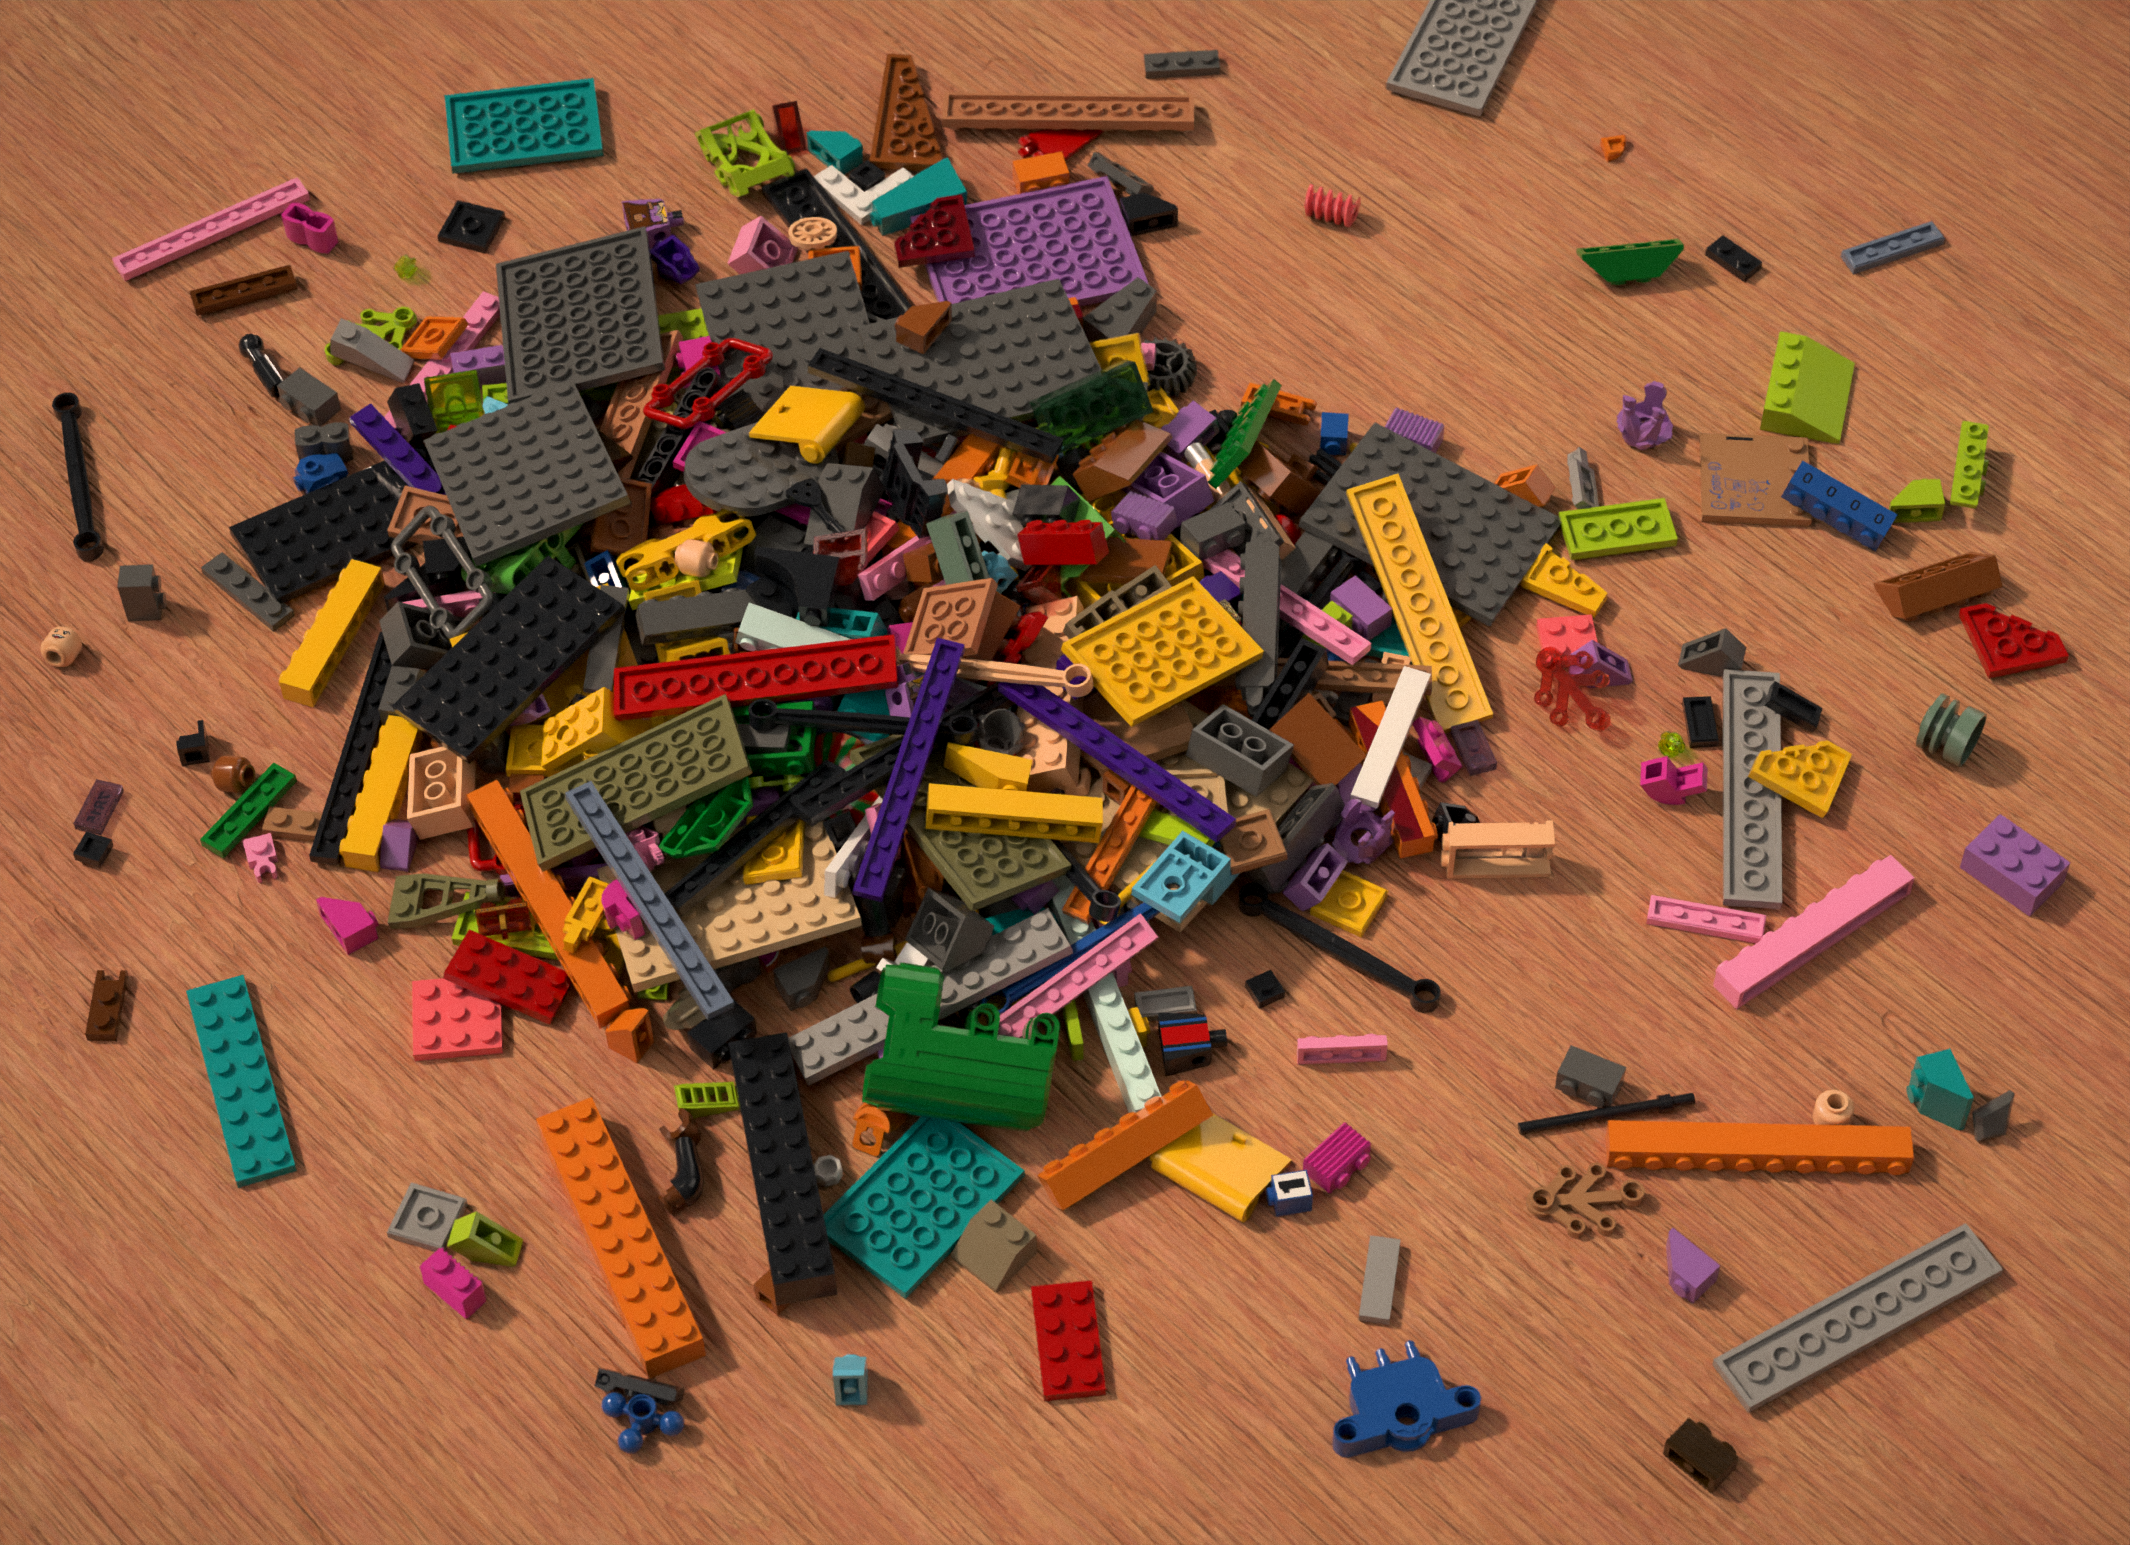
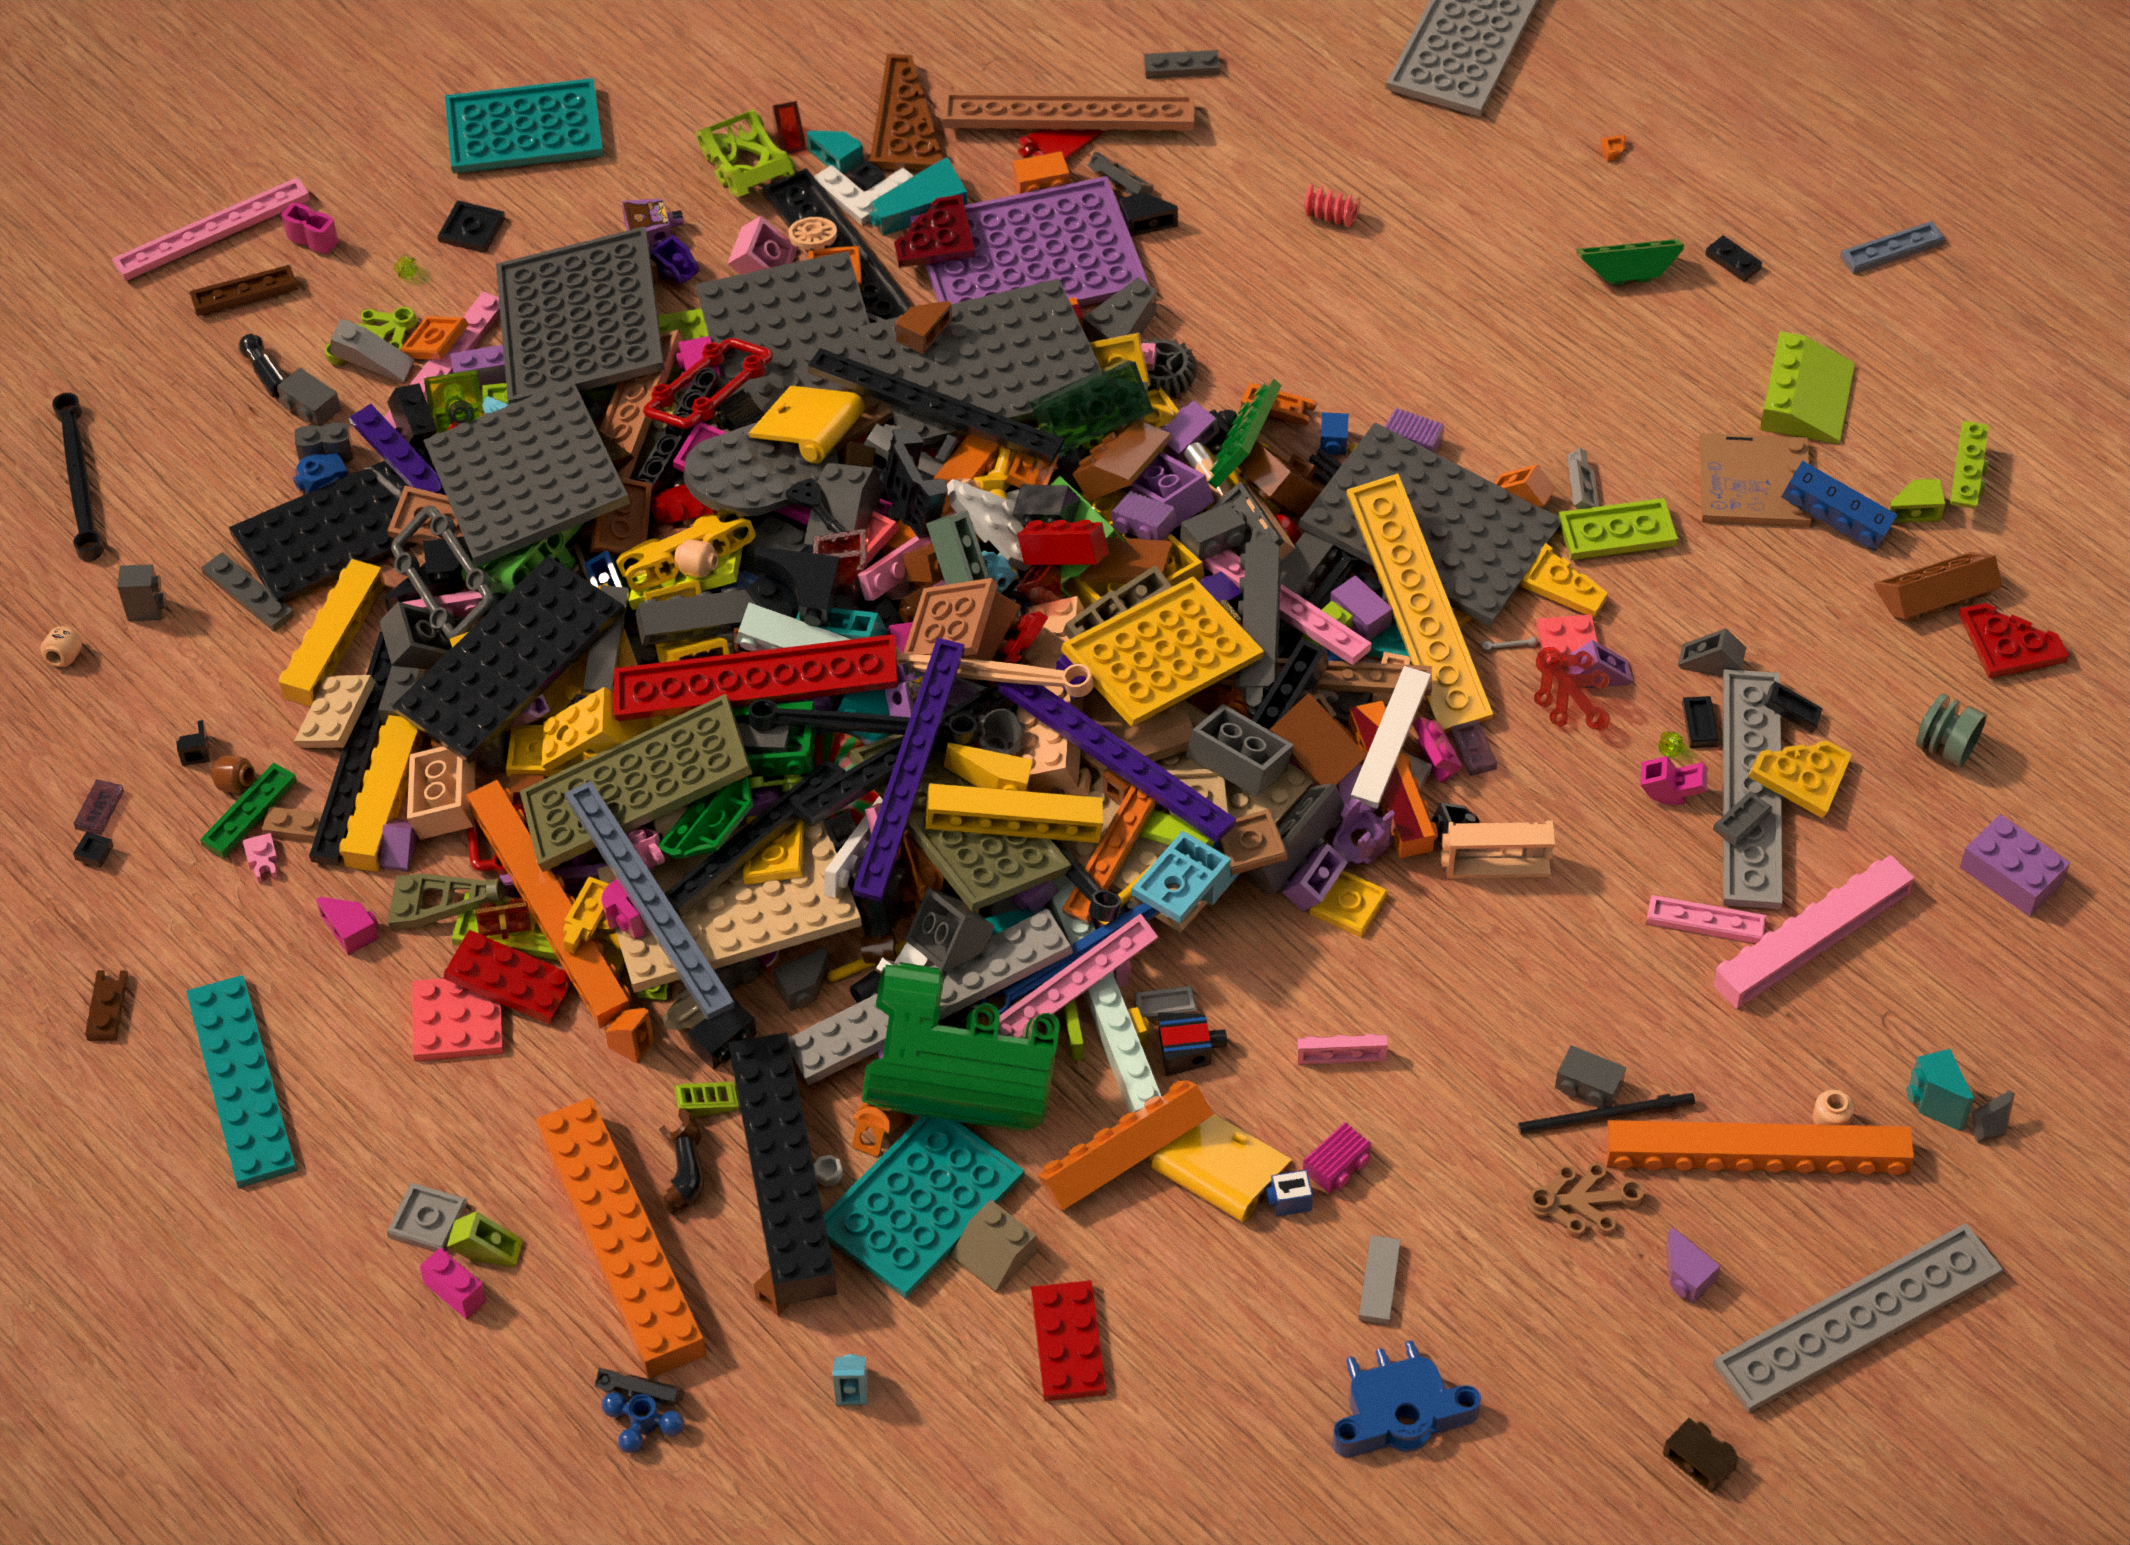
black piece [1238,883,1441,1013] -> none
black plate [1245,970,1285,1009] -> none
medium lavender piece [1616,381,1673,450] -> none
none -> tan plate [294,675,376,748]
none -> cone [448,401,475,426]
none -> light grey hinge [1481,636,1539,653]
none -> dark grey plate [1713,791,1773,846]

